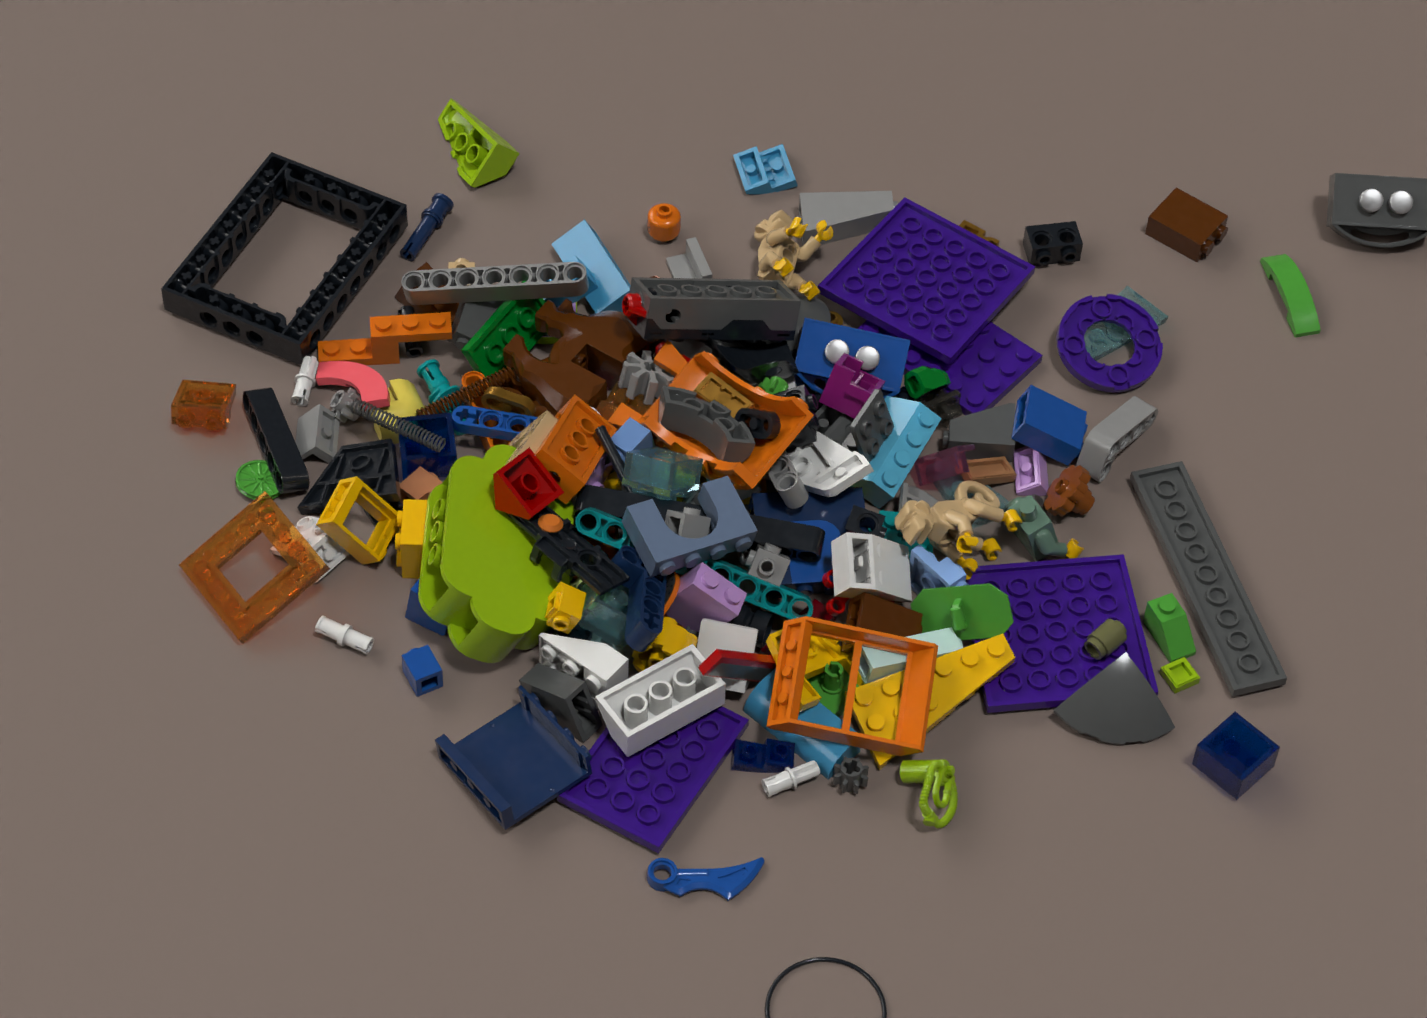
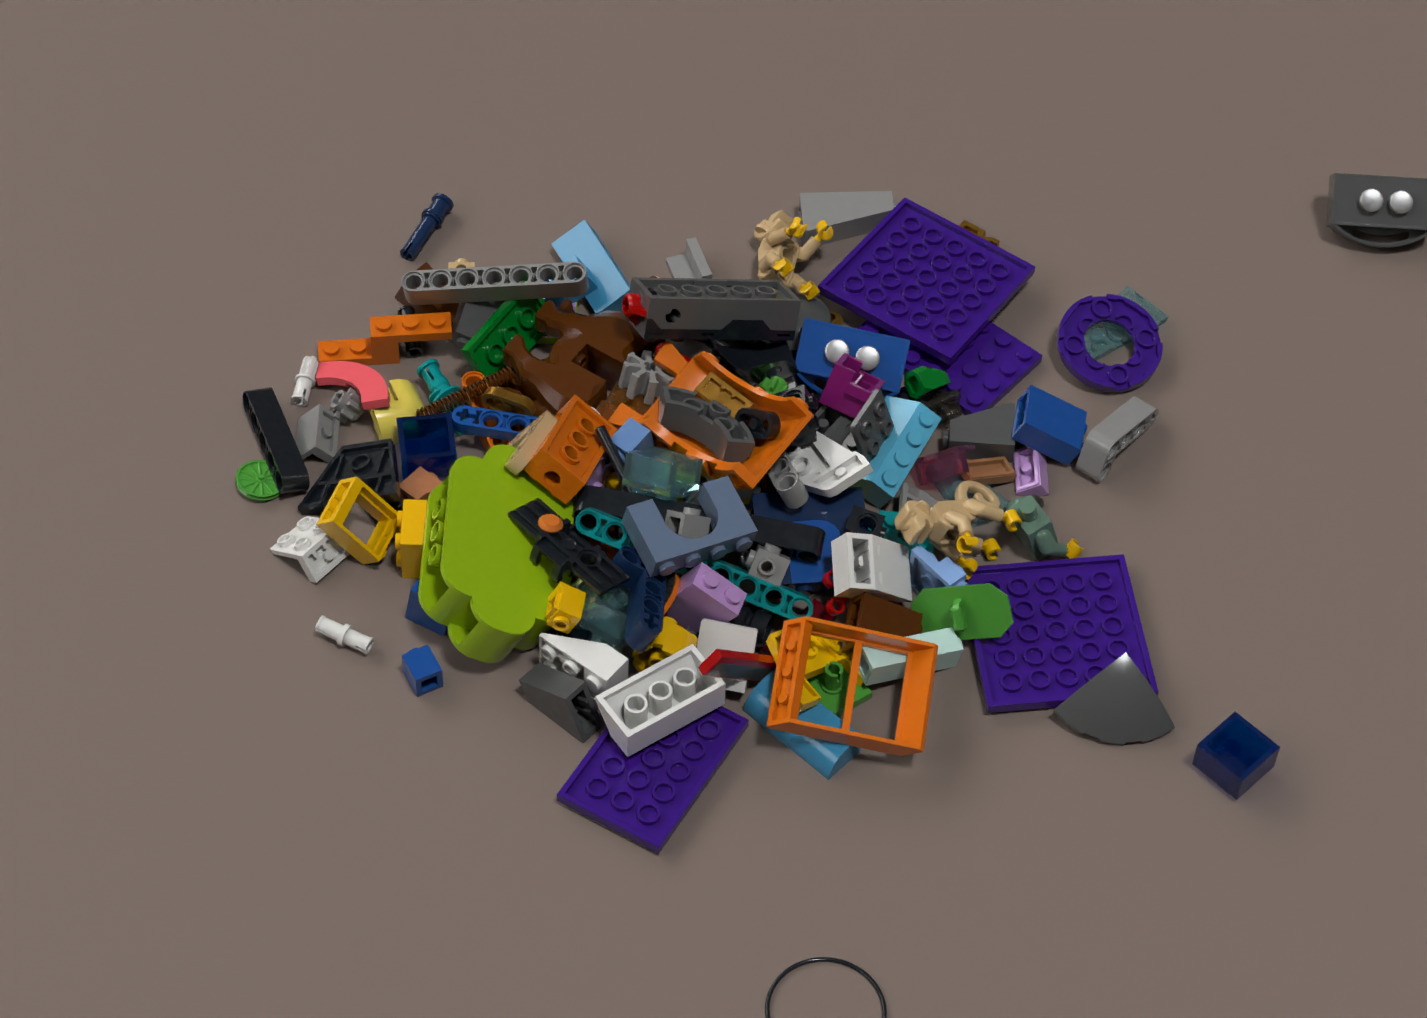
black brick [161,152,408,365] -> none
clear orange plate [171,380,236,431] -> none
clear orange plate [179,491,330,644] -> none
dark grey piece [351,398,446,452] -> none
dark blue panel [435,685,592,830] -> none
lime wedge [438,98,520,188] -> none
red slope [493,447,564,520] -> none
orange head [647,203,681,242] -> none
blue piece [647,857,764,901] -> none
clear blue slope [731,738,795,773] -> none
dark azure slope [733,144,798,194] -> none
white axle [761,760,820,797] -> none
dark grey gear [833,757,869,794] -> none
yellow wing [845,633,1015,771] -> none
lime piece [900,759,958,829] -> none
black brick [1023,221,1083,266] -> none
dark orange plant [1044,465,1095,517] -> none
olive brick [1084,619,1127,660] -> none
dark grey plate [1130,461,1287,697] -> none
bright green slope [1143,593,1196,663] -> none
reddish brown brick [1145,187,1228,262] -> none
lime tile [1159,657,1200,694] -> none
bright green slope [1260,254,1321,338] -> none

